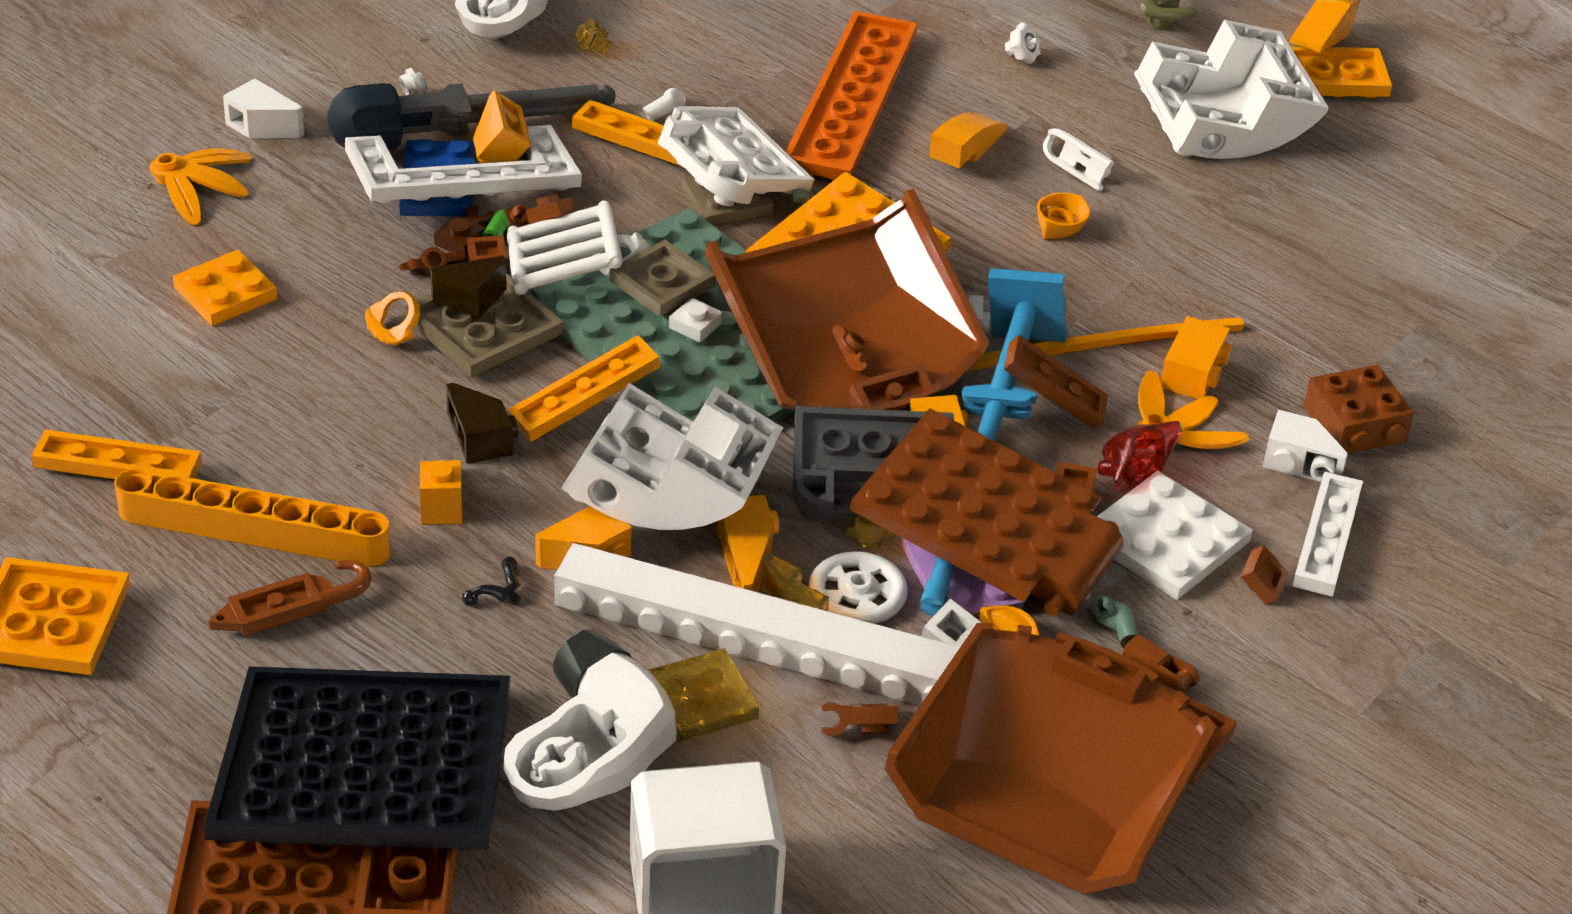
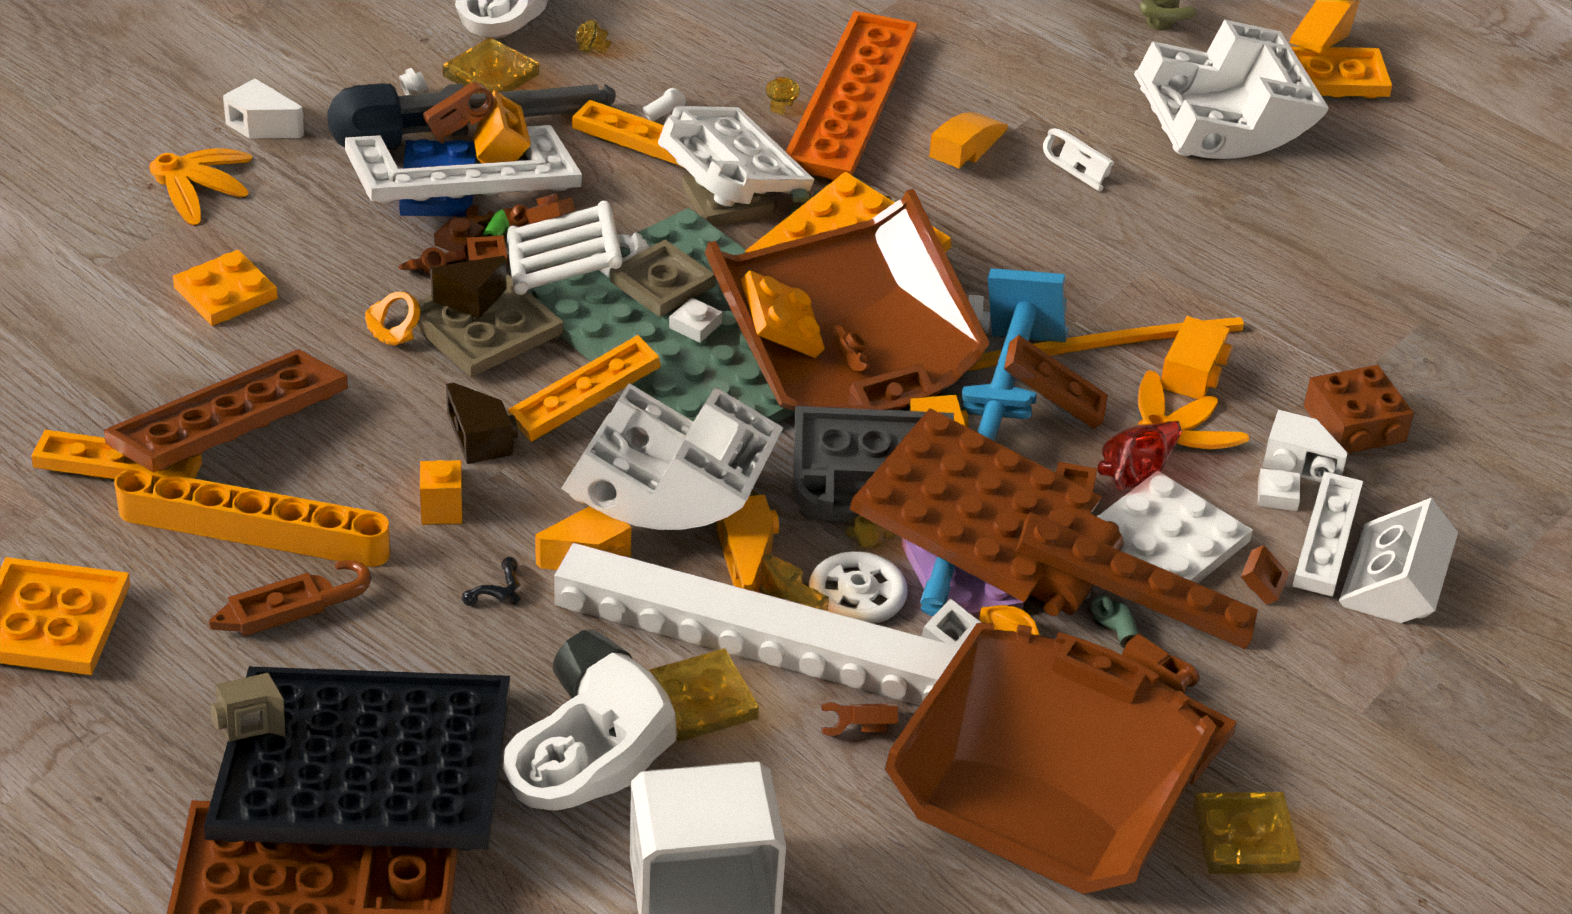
white piece [1005,22,1041,64] -> none
light orange hat [1036,192,1090,240] -> none
none -> dark orange plate [104,349,348,473]
none -> dark tan window [210,673,285,742]
none -> dark orange piece [423,82,495,143]
none -> clear yellow plate [442,37,539,94]
none -> light orange plate [741,270,825,358]
none -> clear yellow plate [766,77,800,115]
none -> dark orange plate [1016,512,1258,649]
none -> clear yellow plate [1194,792,1301,874]
none -> white plate [1258,468,1300,511]
none -> white slope [1339,498,1458,623]

